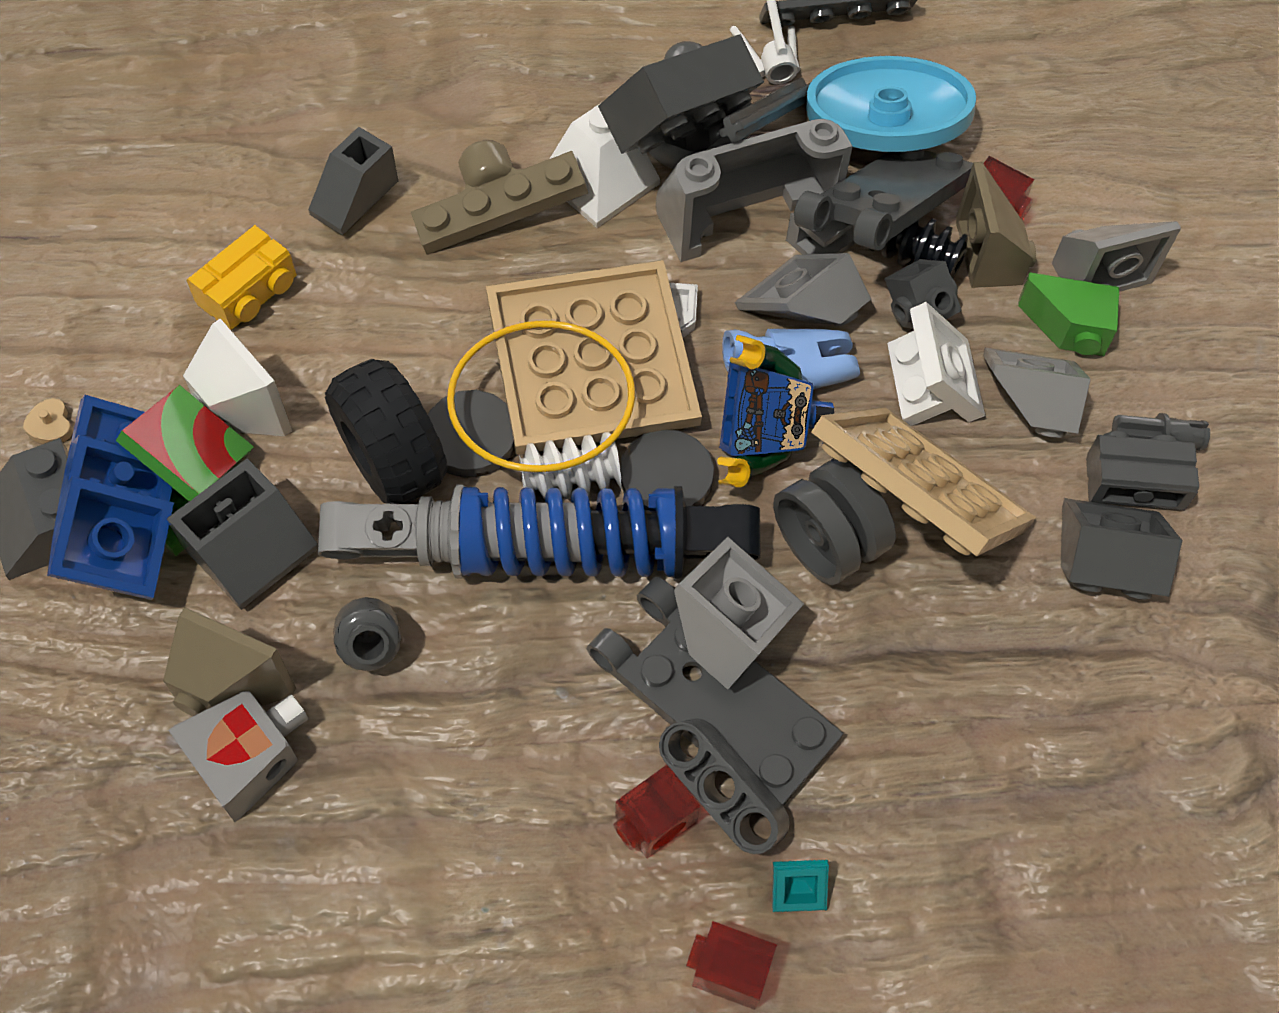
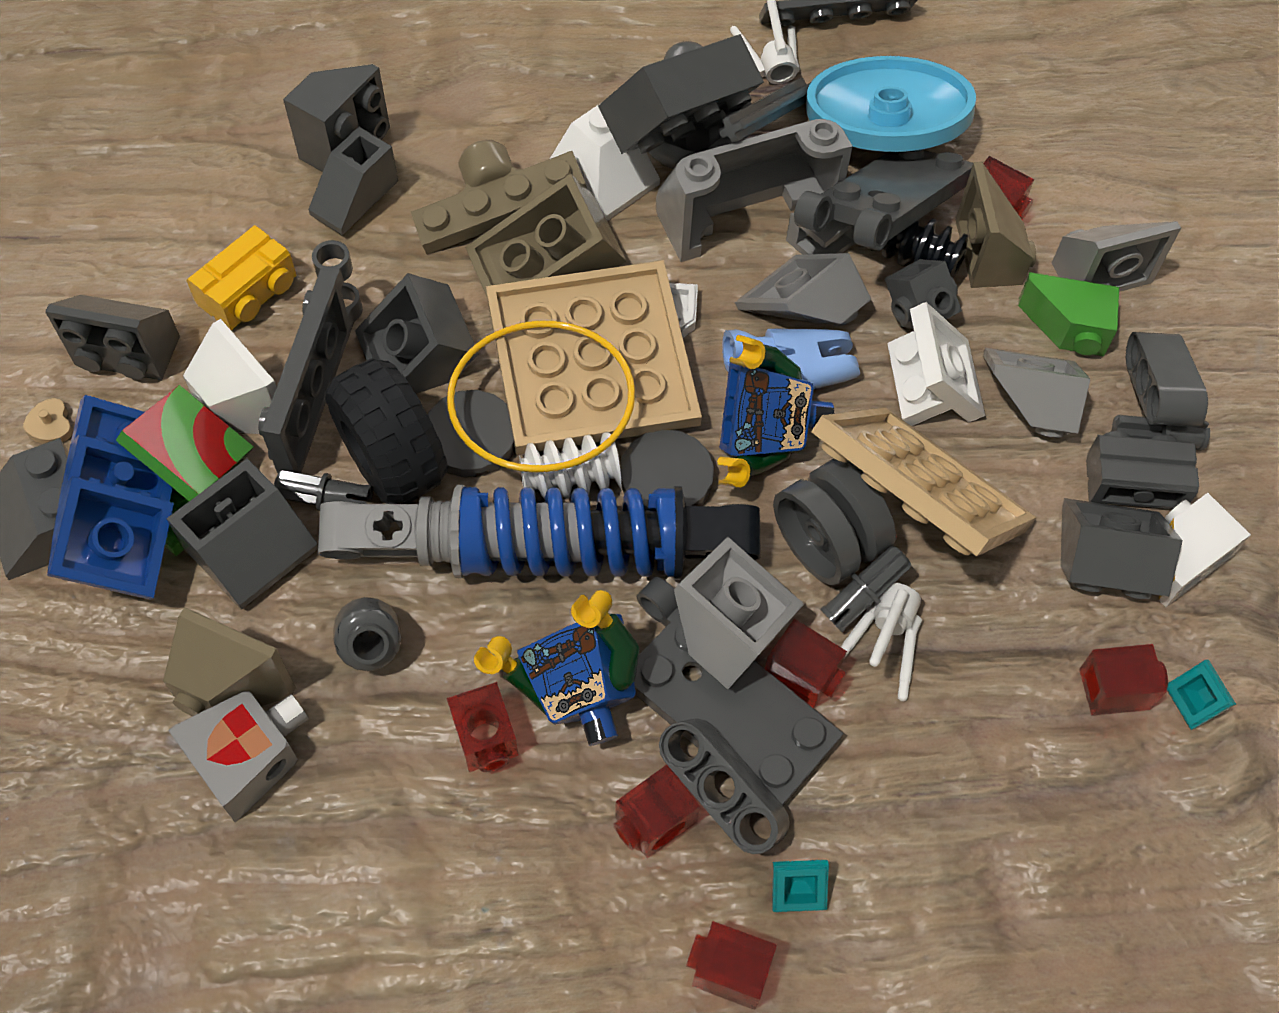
none -> dark grey slope [45,295,180,381]
none -> dark grey hinge [258,240,363,474]
none -> dark grey axle [274,470,373,511]
none -> dark grey slope [283,64,390,172]
none -> dark grey slope [355,273,479,394]
none -> clear red brick [447,682,519,772]
none -> dark tan slope [465,173,627,296]
none -> torso [474,590,640,746]
none -> clear red brick [764,619,847,709]
none -> dark grey axle [820,546,911,632]
none -> white plant [834,583,922,702]
none -> clear red brick [1079,644,1168,716]
none -> dark grey beam [1125,332,1208,427]
none -> white slope [1159,493,1251,607]
none -> teal slope [1165,660,1236,730]

